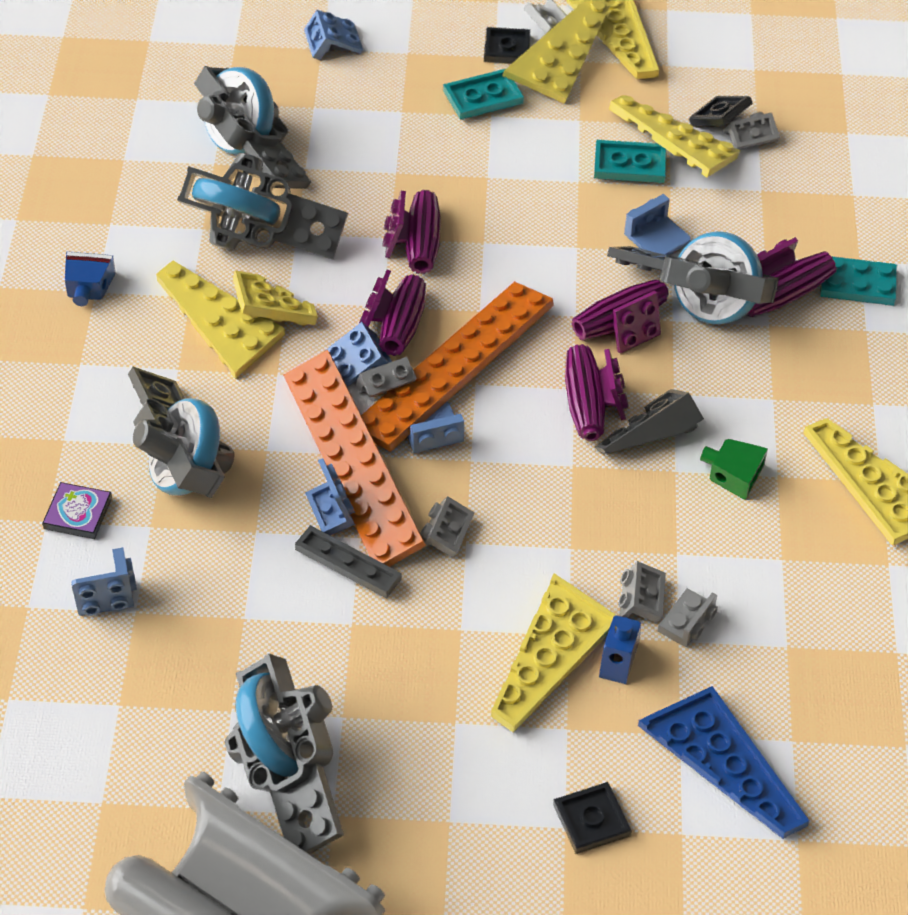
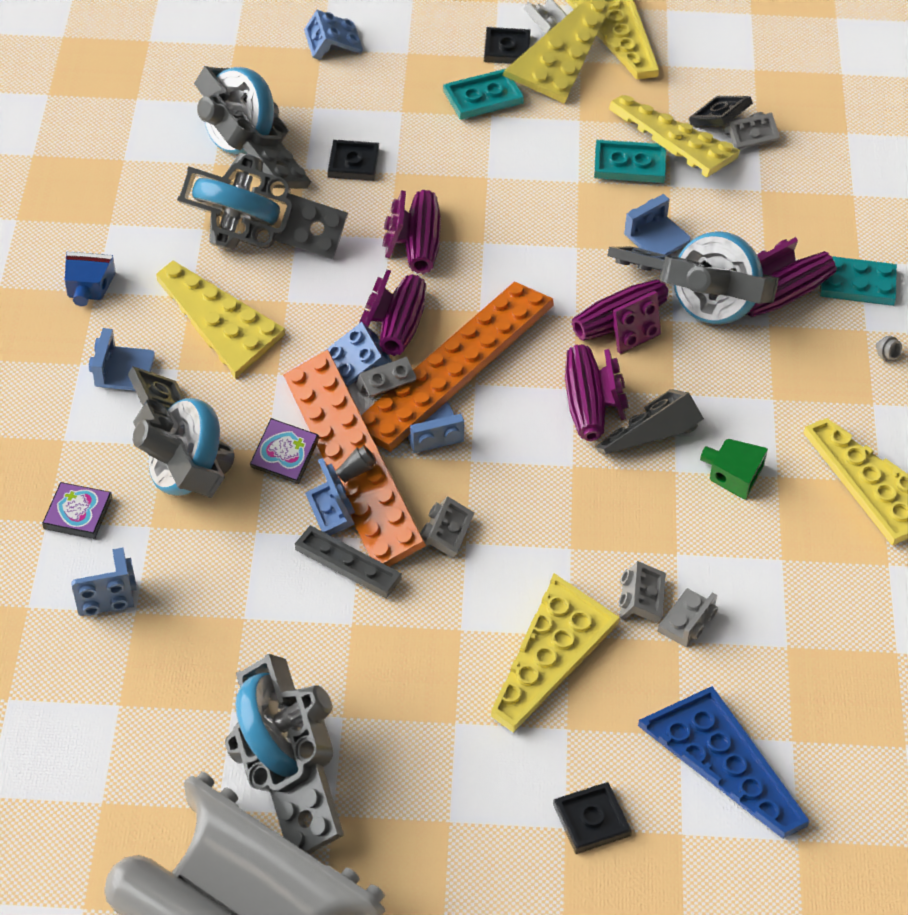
light yellow plate [233,270,318,326] -> none
blue torso [599,615,642,684] -> none
none -> medium blue bracket [89,328,155,391]
none -> tile [250,418,320,484]
none -> black tile [327,140,379,181]
none -> dark grey cone [336,445,377,483]
none -> light grey plate [876,336,902,361]

